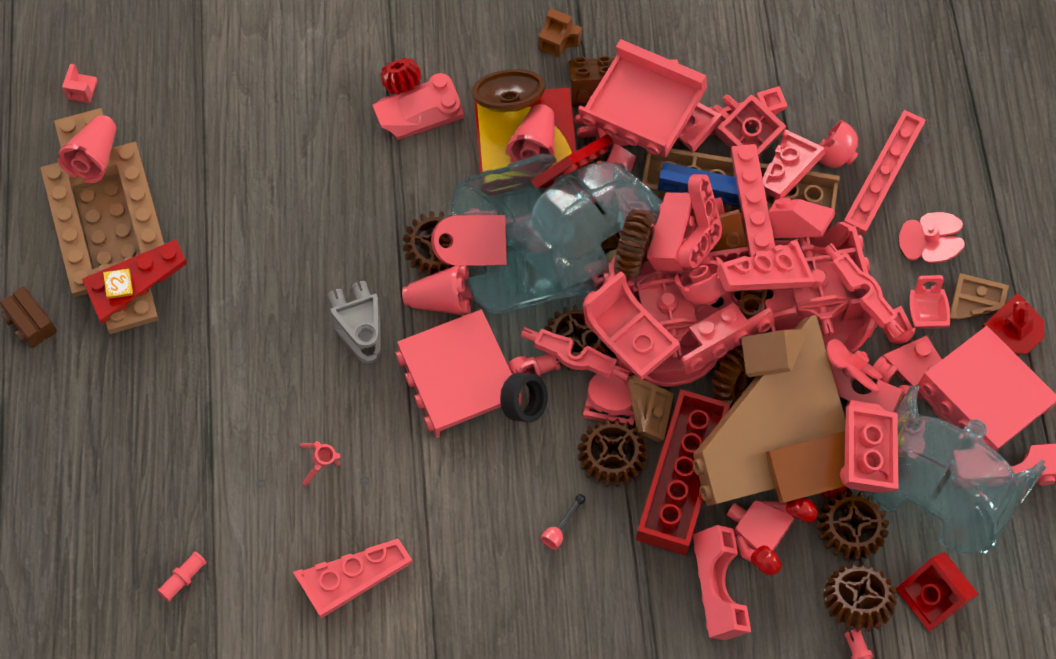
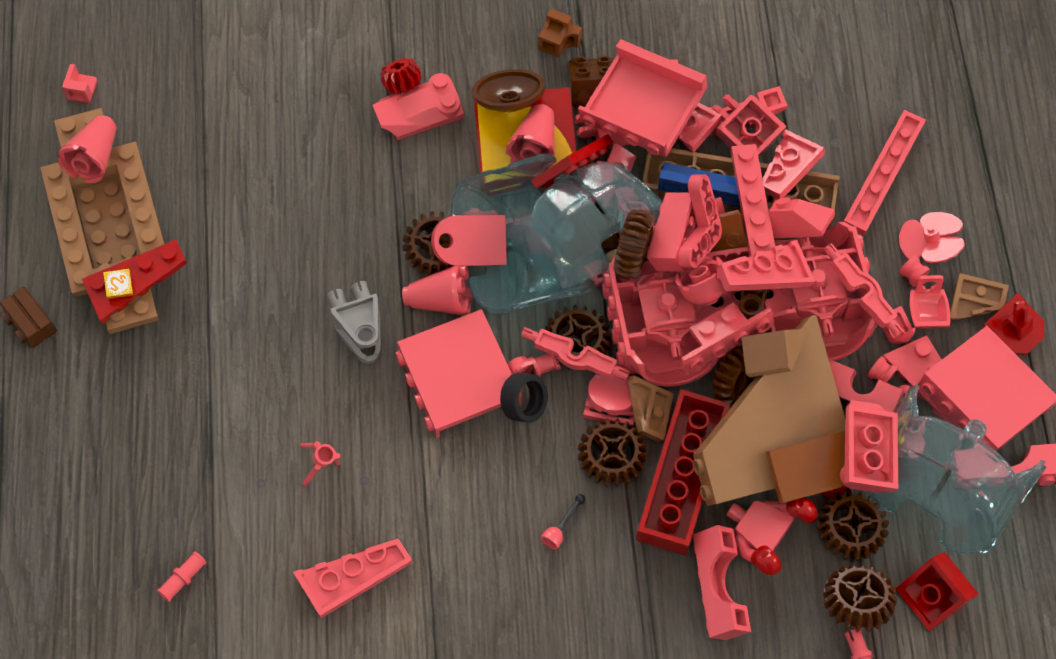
coral bracket [583,272,680,381] -> none
coral cylinder [818,120,859,168] -> none
coral piece [826,339,882,392] -> none
none -> coral wheel [898,256,930,287]

